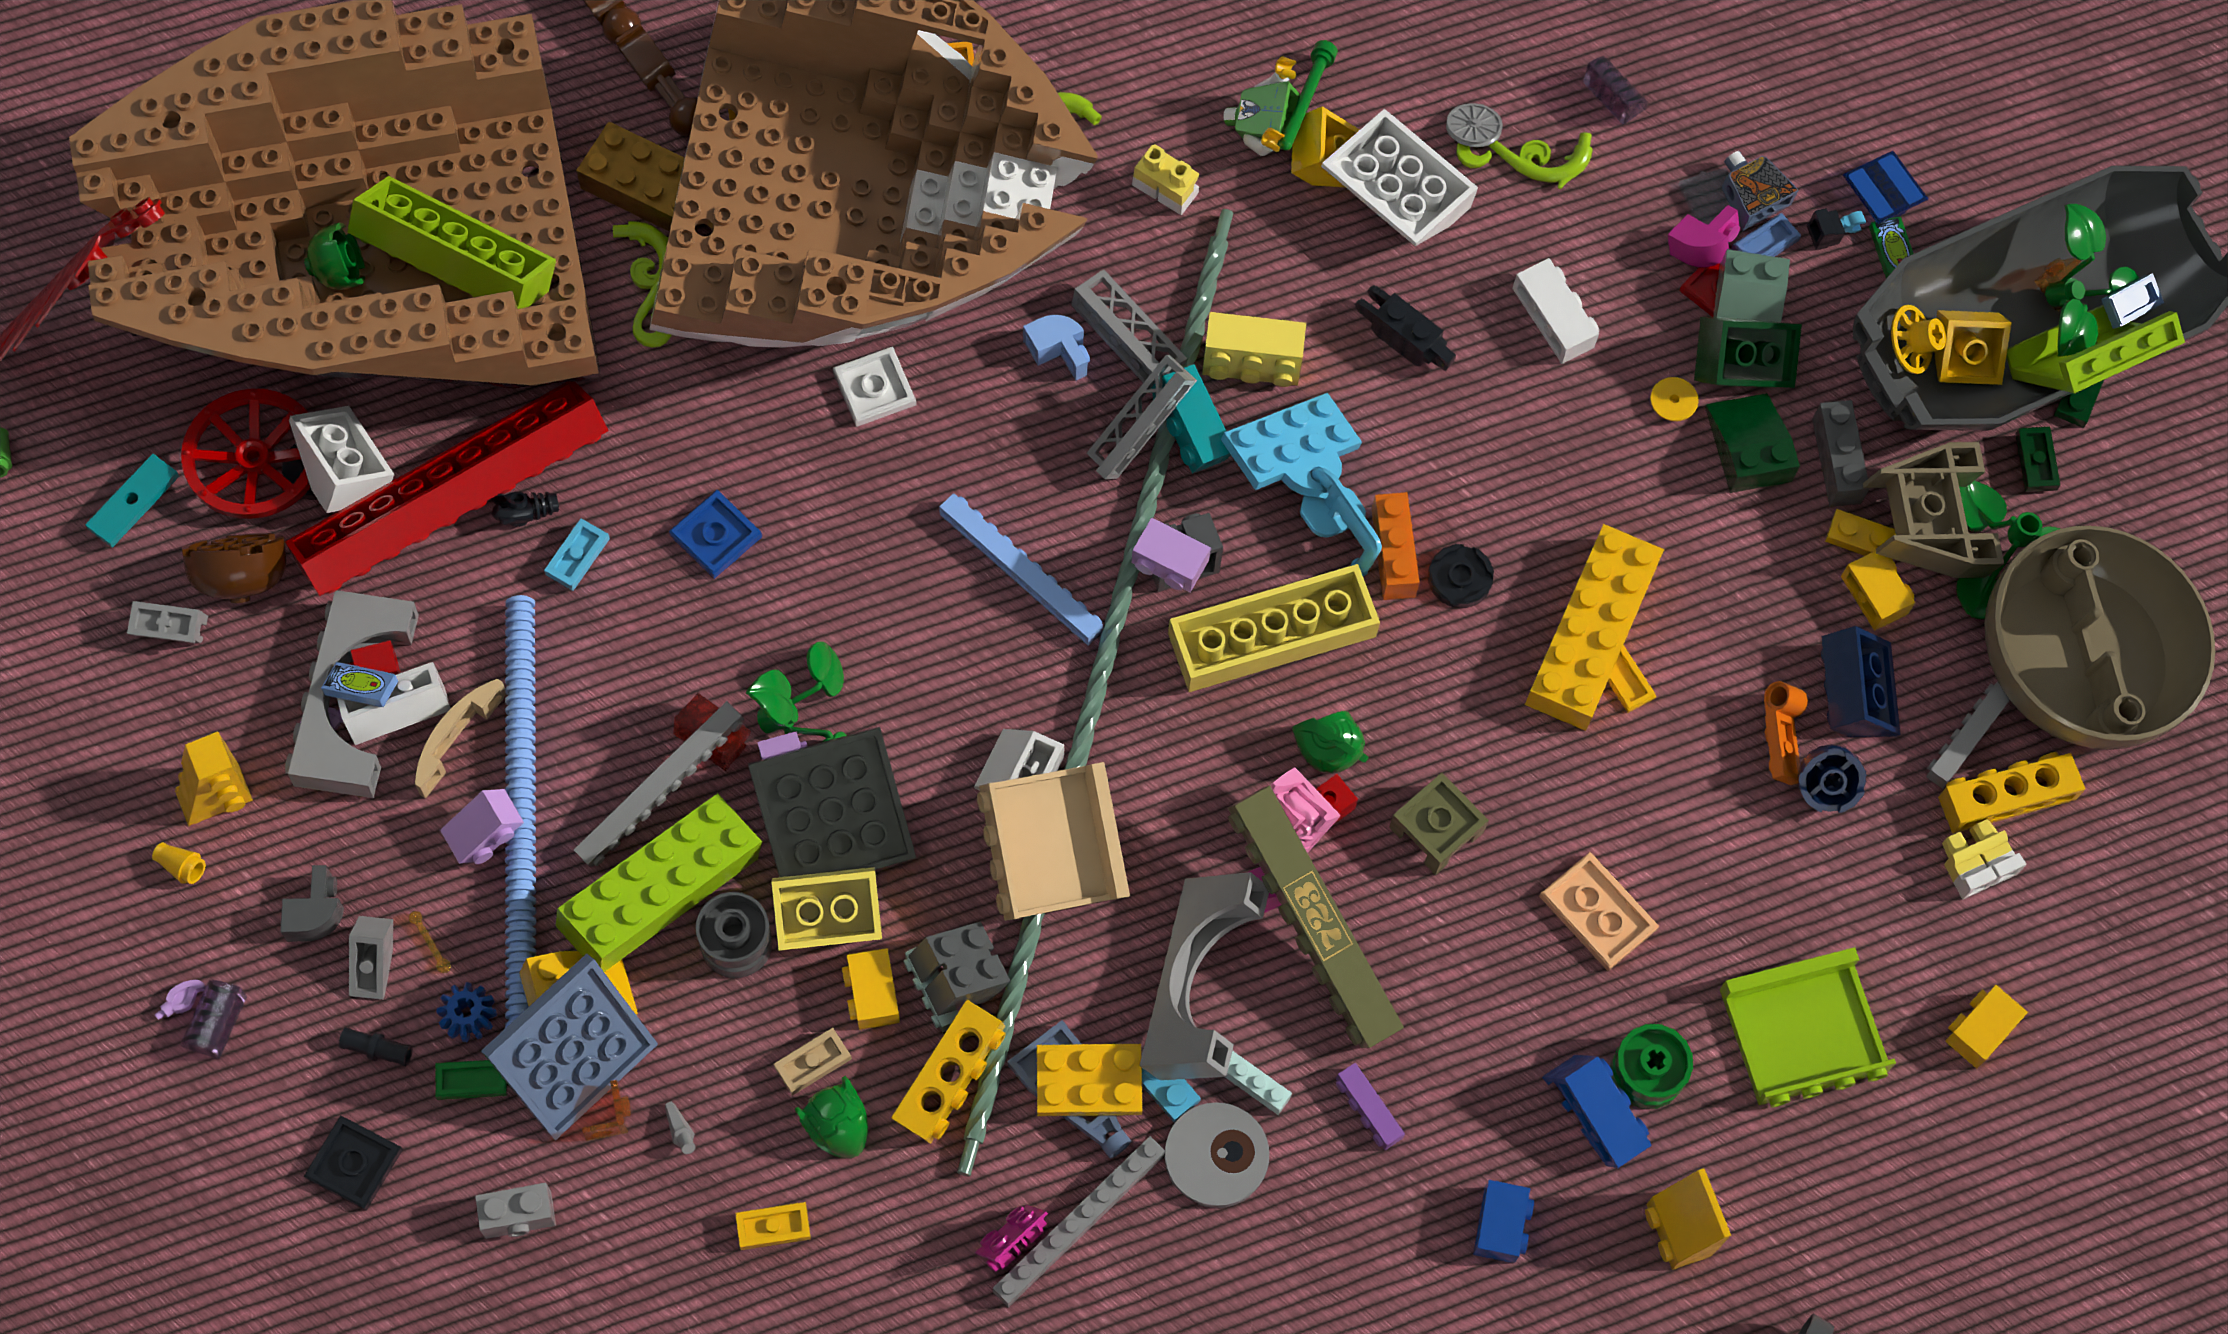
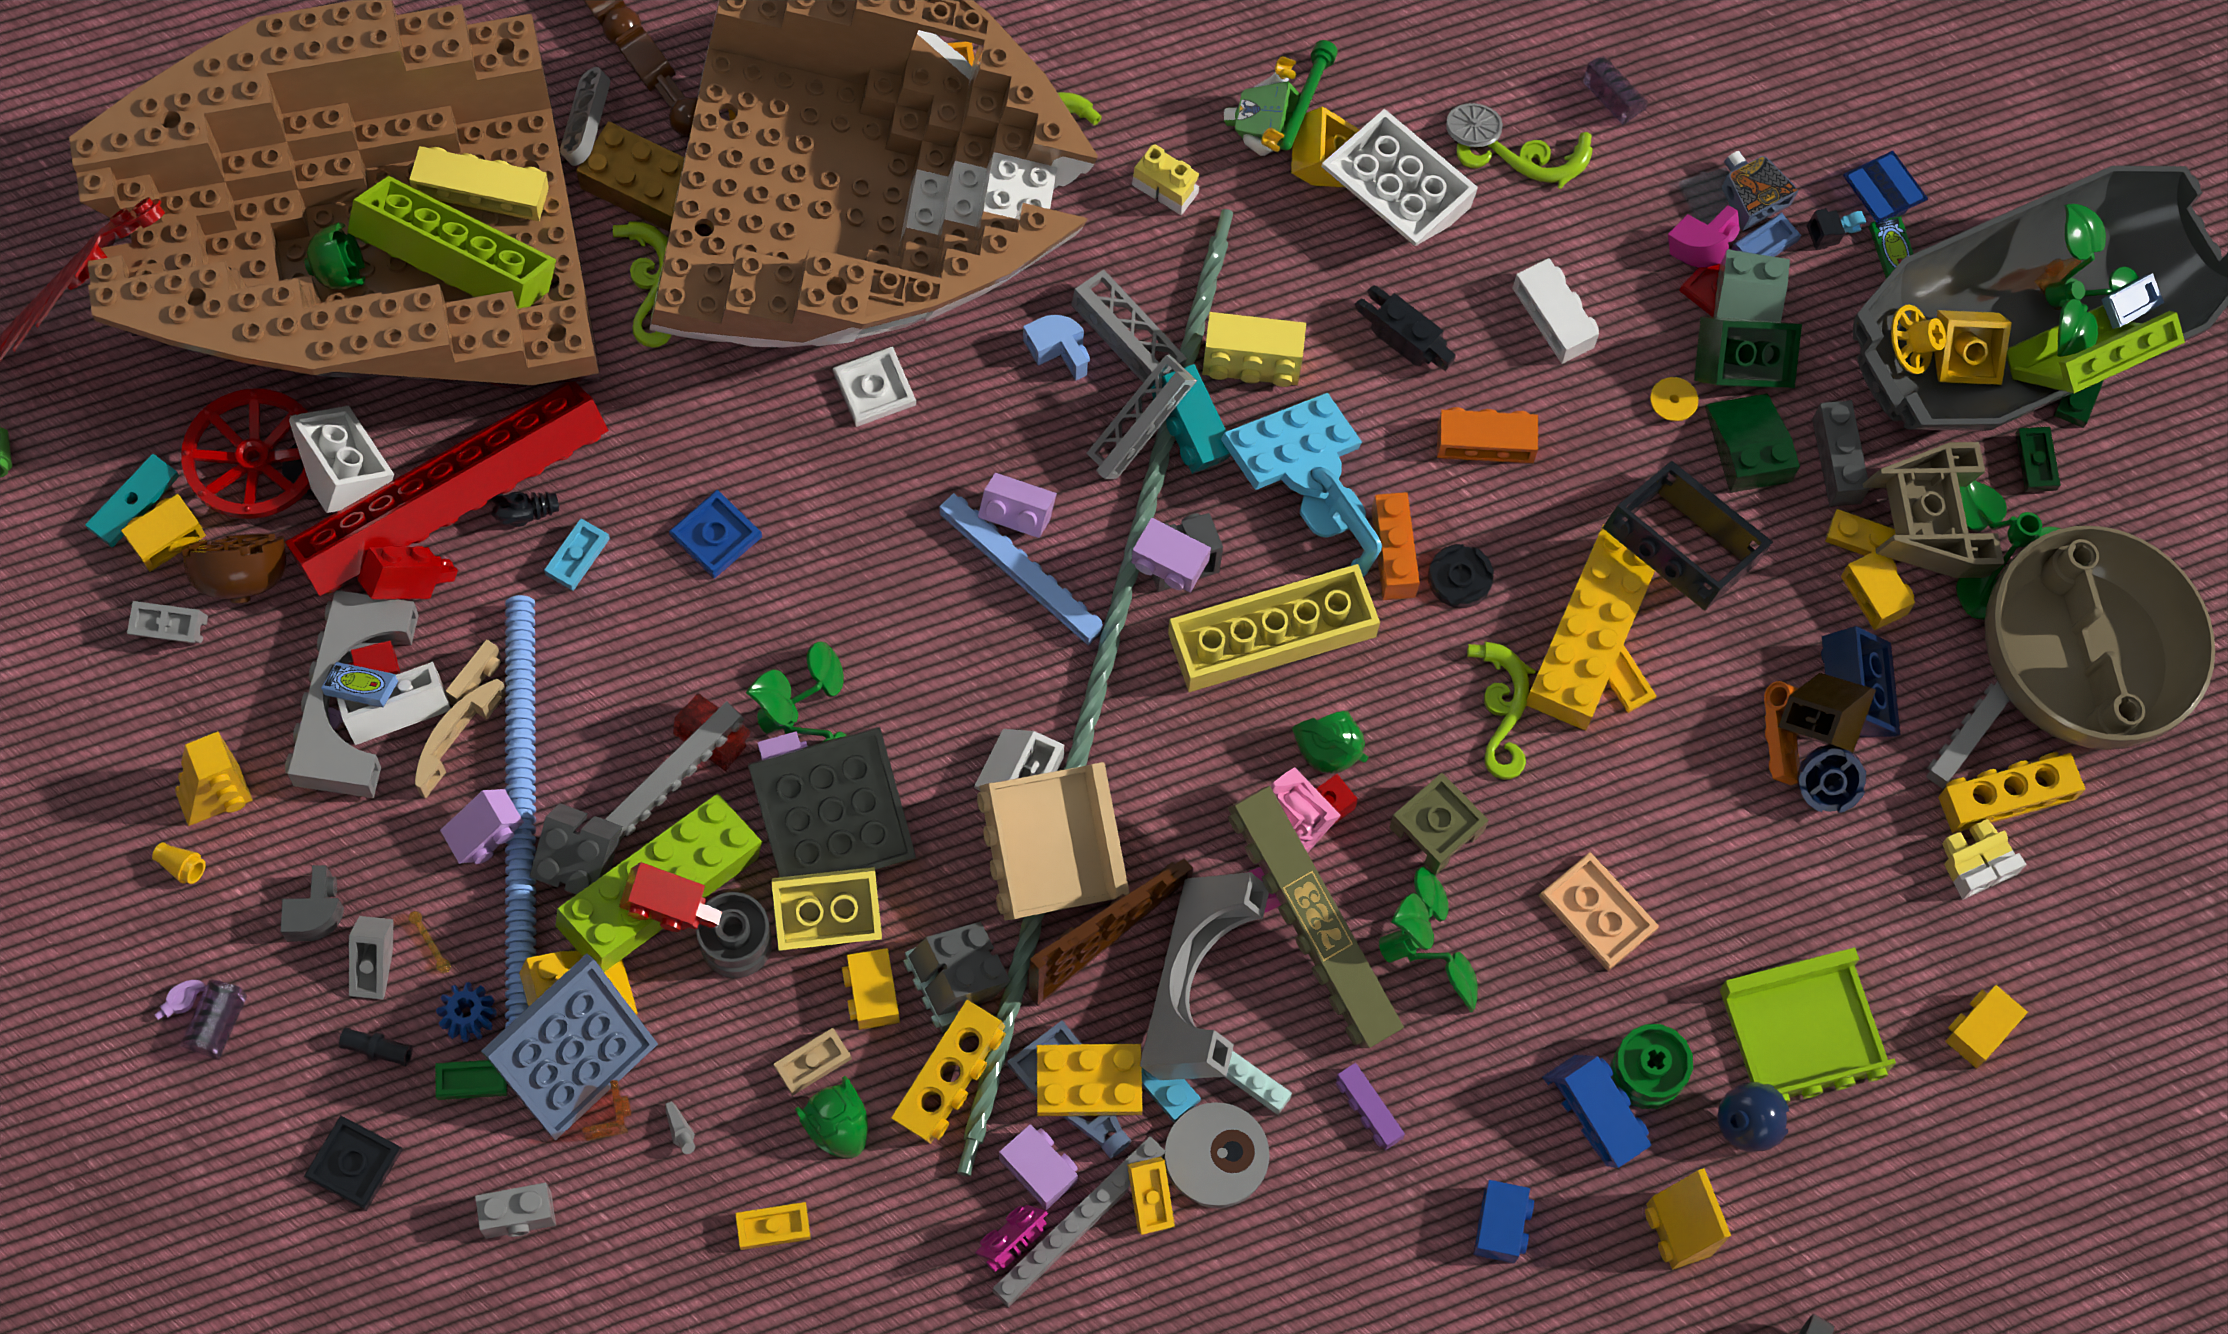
none -> yellow brick [121,494,206,572]
none -> red hinge [358,546,458,599]
none -> light yellow brick [409,146,549,221]
none -> tan plate [446,640,501,705]
none -> dark grey piece [529,803,623,894]
none -> light grey beam [560,67,610,166]
none -> red hinge [619,862,722,932]
none -> lavender brick [978,473,1057,538]
none -> lavender brick [999,1124,1078,1210]
none -> reddish brown wing [1029,858,1193,1006]
none -> yellow plate [1127,1156,1175,1235]
none -> green plant [1379,866,1478,1013]
none -> orange brick [1437,407,1538,463]
none -> lime plant [1467,642,1535,780]
none -> black window [1602,461,1773,611]
none -> dark blue cylinder [1717,1082,1789,1152]
none -> dark brown slope [1778,673,1876,753]

